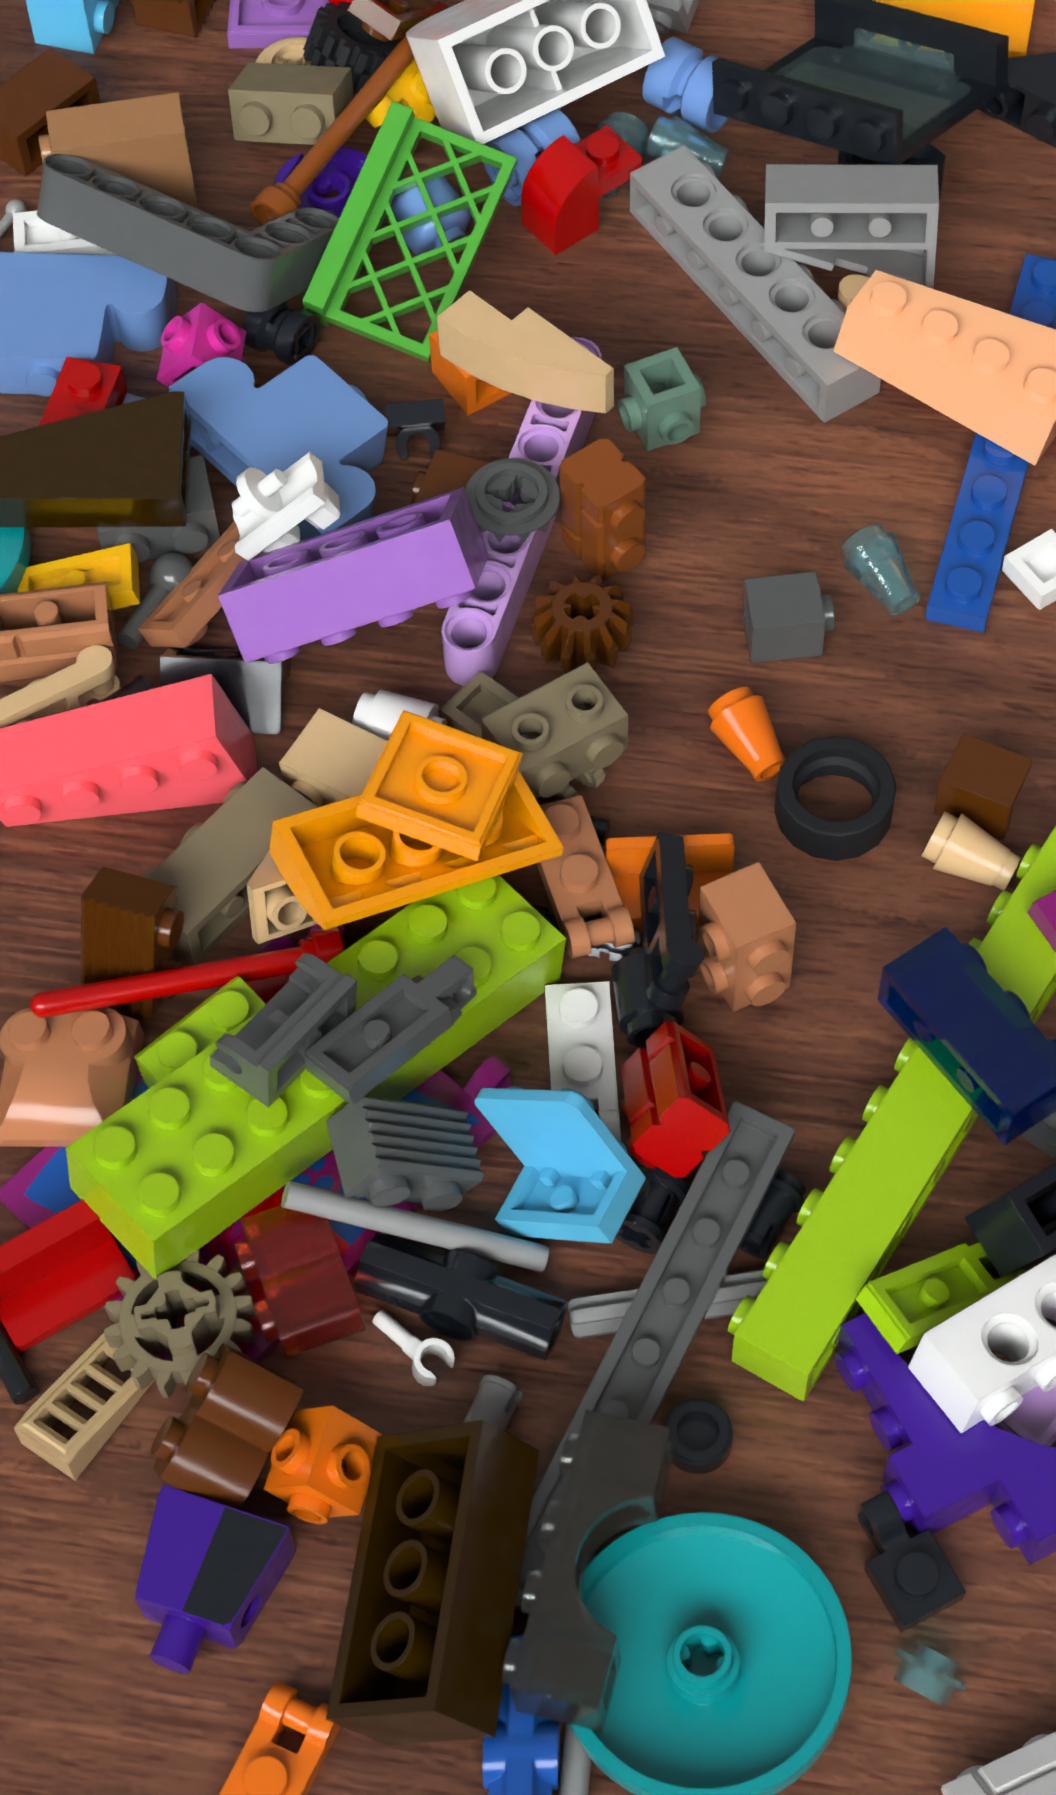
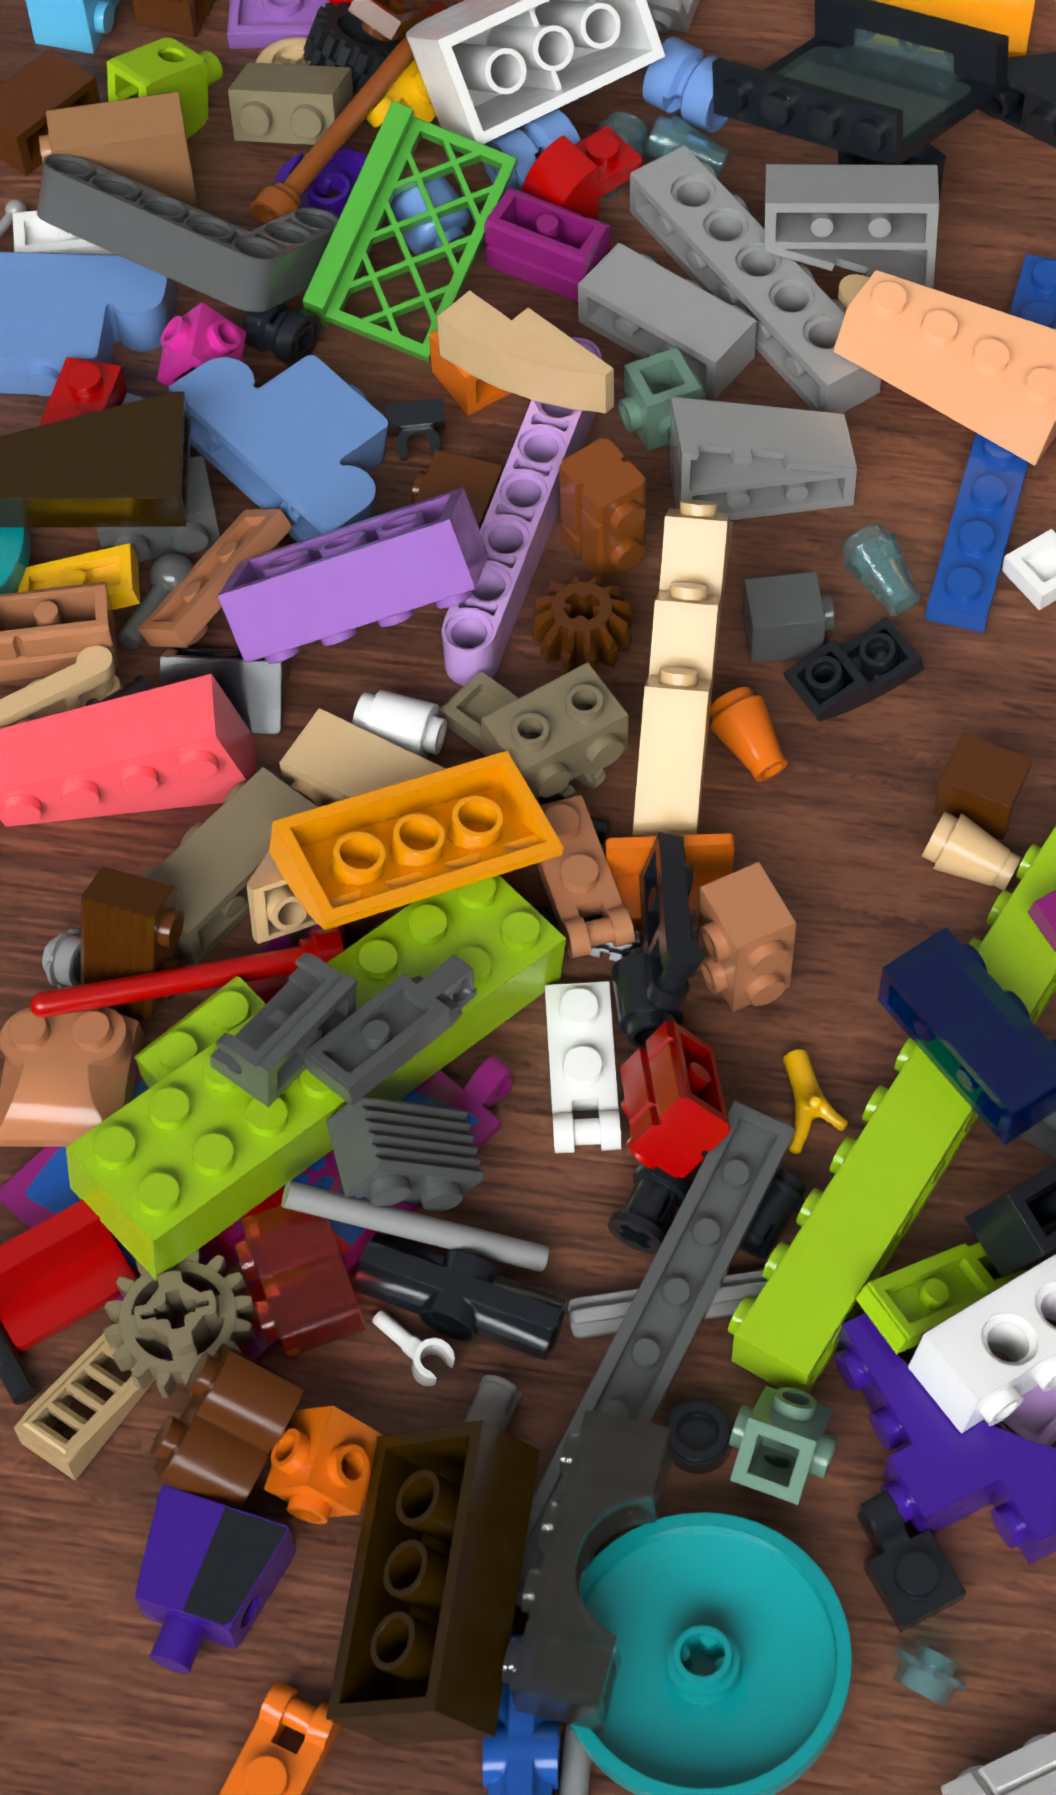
white hips [232,452,341,561] -> none
light orange tile [355,710,523,861] -> none
dark grey gear [465,458,560,543] -> none
medium azure bracket [474,1087,646,1244] -> none
black tyre [775,736,896,861] -> none
none -> light grey plate [42,928,81,989]
none -> lime torso [107,37,223,139]
none -> magenta brick [484,188,611,301]
none -> light grey brick [578,243,757,400]
none -> arch [633,500,733,837]
none -> light grey wedge [669,397,857,521]
none -> sand green brick [729,1386,837,1505]
none -> black slope [783,617,924,722]
none -> yellow bar [783,1049,848,1154]

